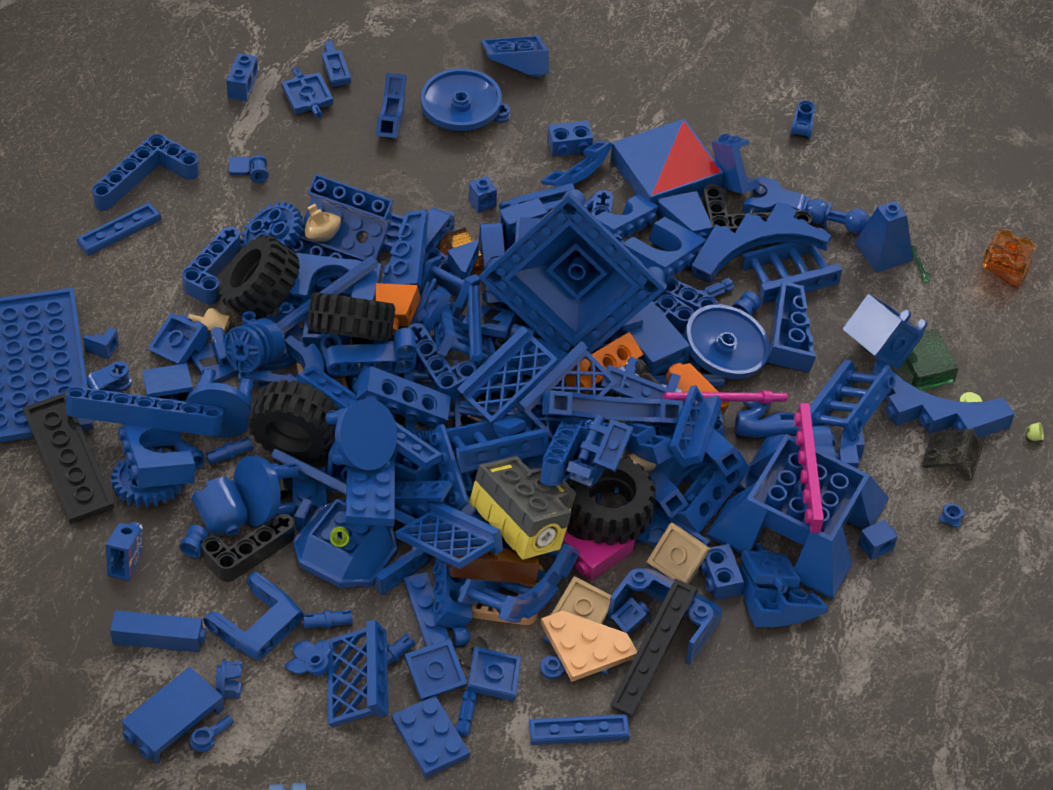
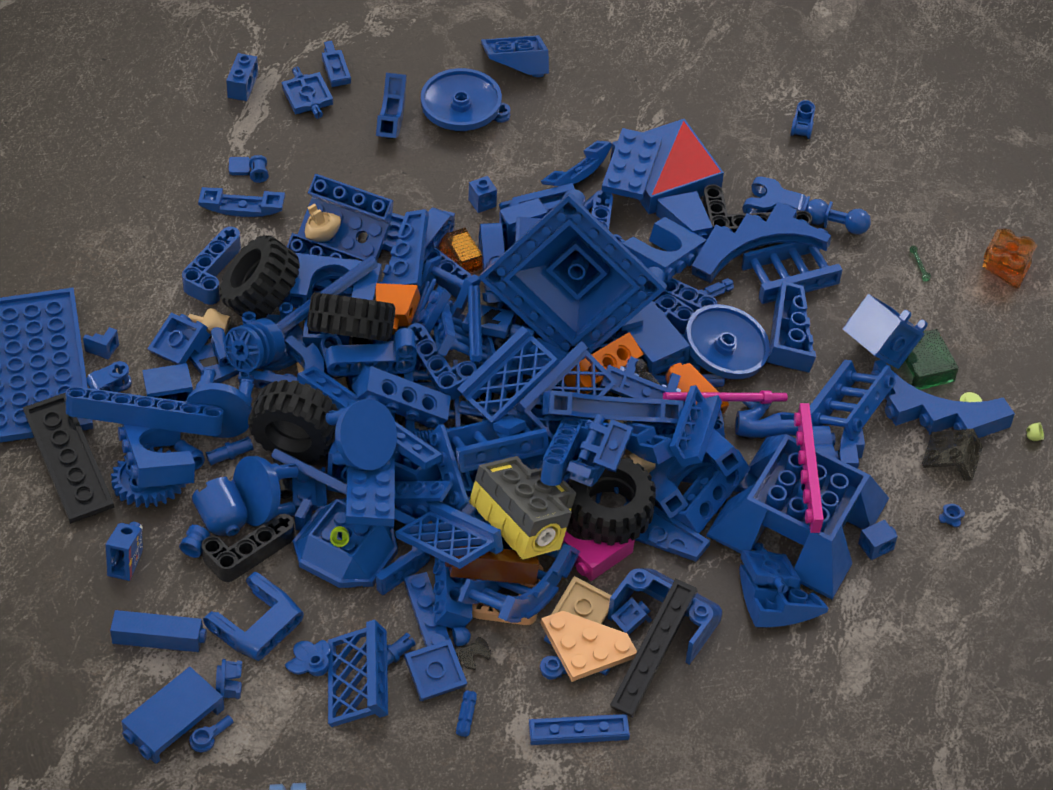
blue tile [76,202,161,256] -> none
blue beam [92,134,200,210] -> none
blue gear [240,201,304,249] -> none
blue pin [303,610,353,629] -> none
blue plate [391,695,470,778] -> none
blue slope [447,240,479,279] -> none
blue plate [466,646,522,701] -> none
blue brick [547,120,593,157] -> none
blue arch [594,194,659,242] -> none
tan plate [646,523,711,584] -> none
blue brick [699,544,744,601] -> none
blue panel [711,133,760,194] -> none
blue wheel [732,291,761,316] -> none
blue slope [855,201,913,273] -> none
none -> blue slope [198,187,285,217]
none -> blue plate [601,128,662,200]

